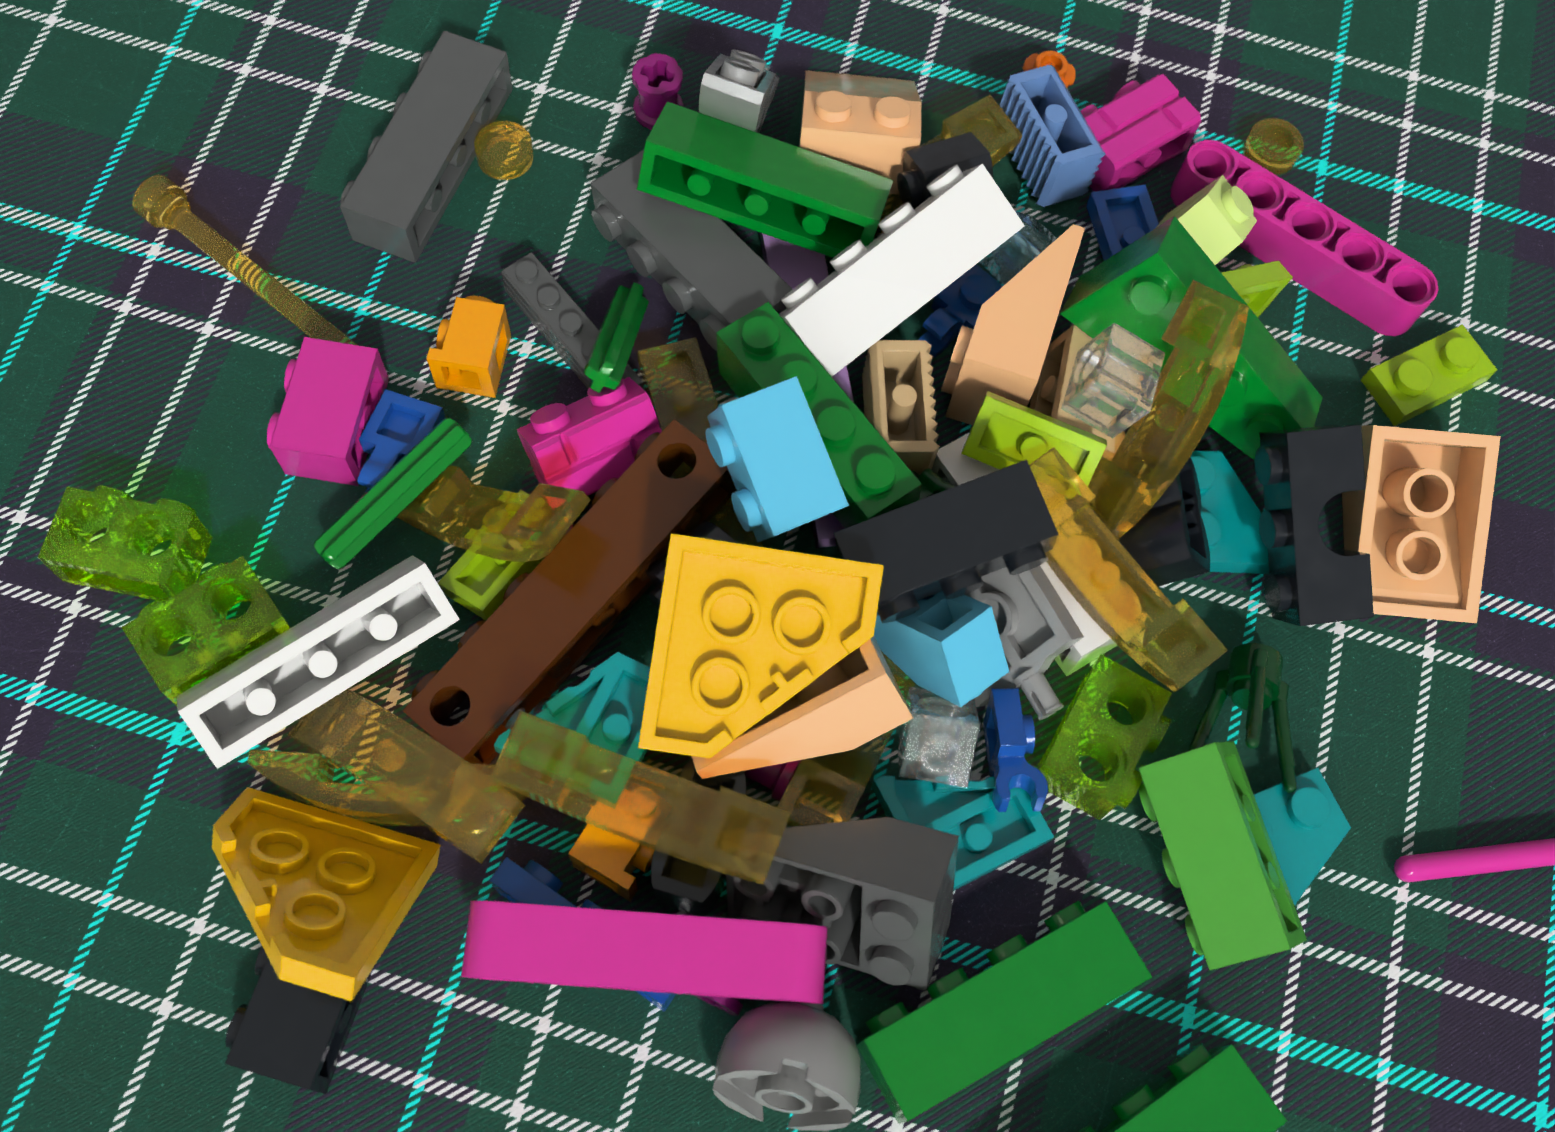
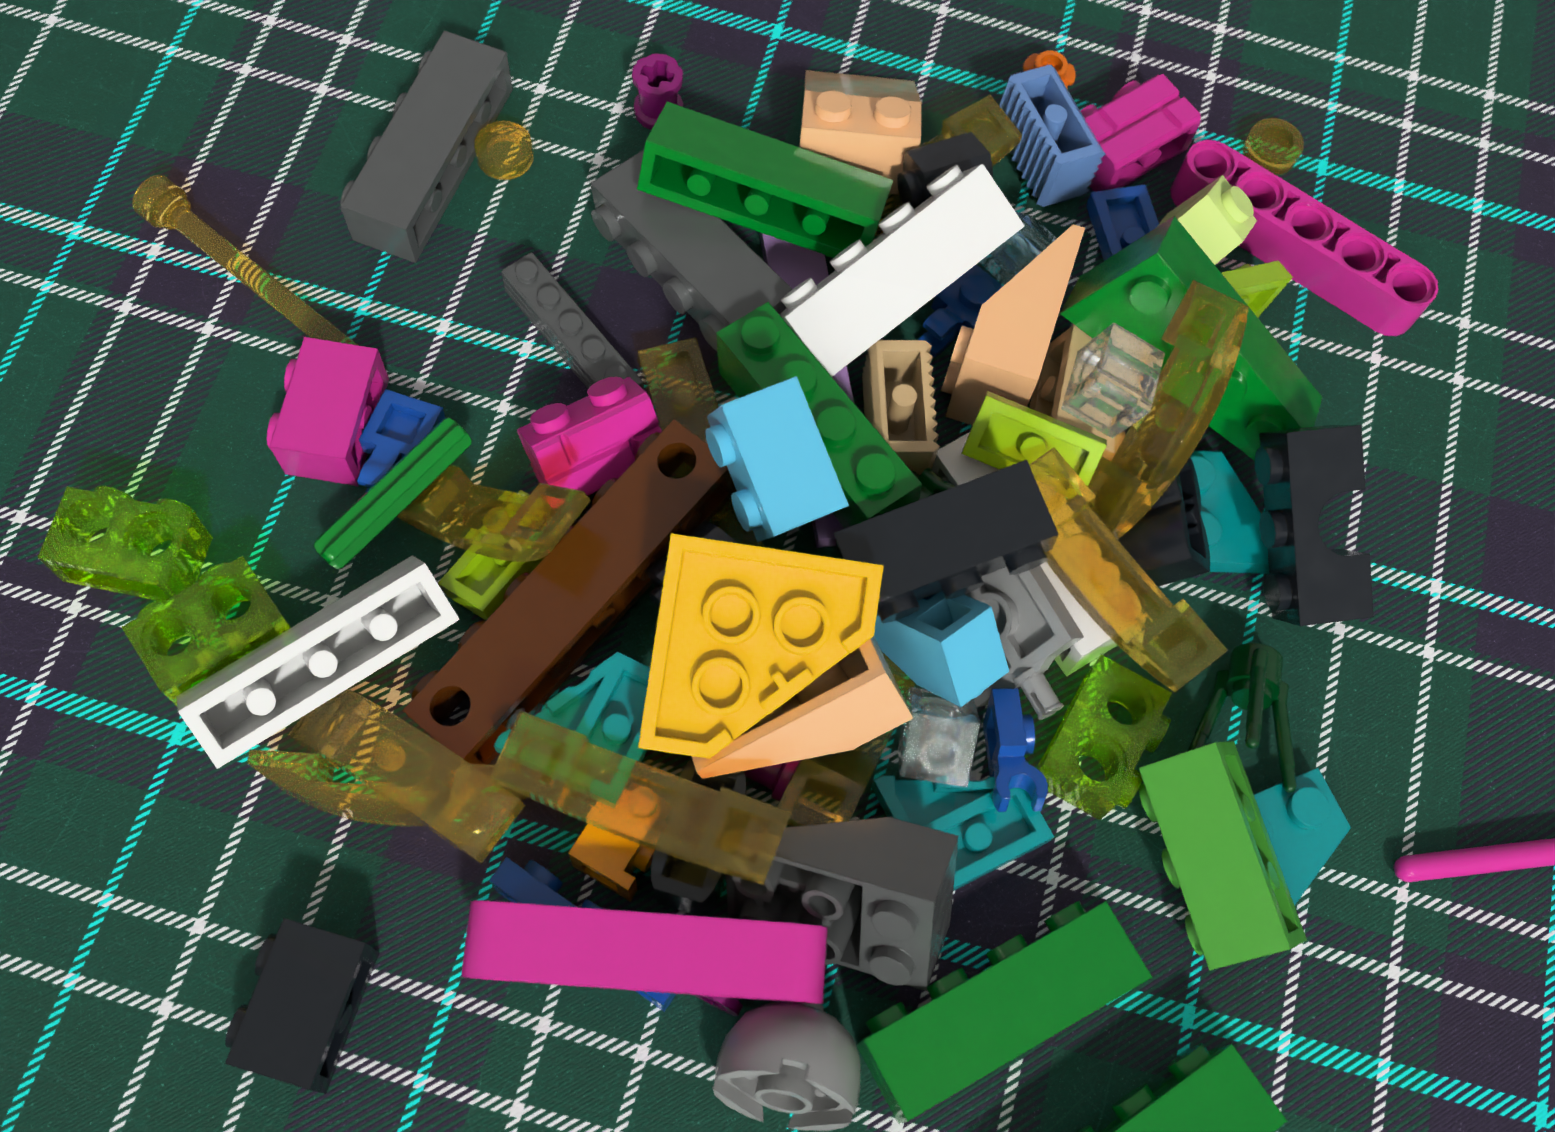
yellow plate [212,787,441,1001] -> none
light orange brick [427,296,511,398] -> none
green axle [584,282,649,393] -> none
light grey slope [699,50,780,133] -> none
light nougat slope [1342,425,1501,623] -> none
lime plate [1361,324,1497,427] -> none

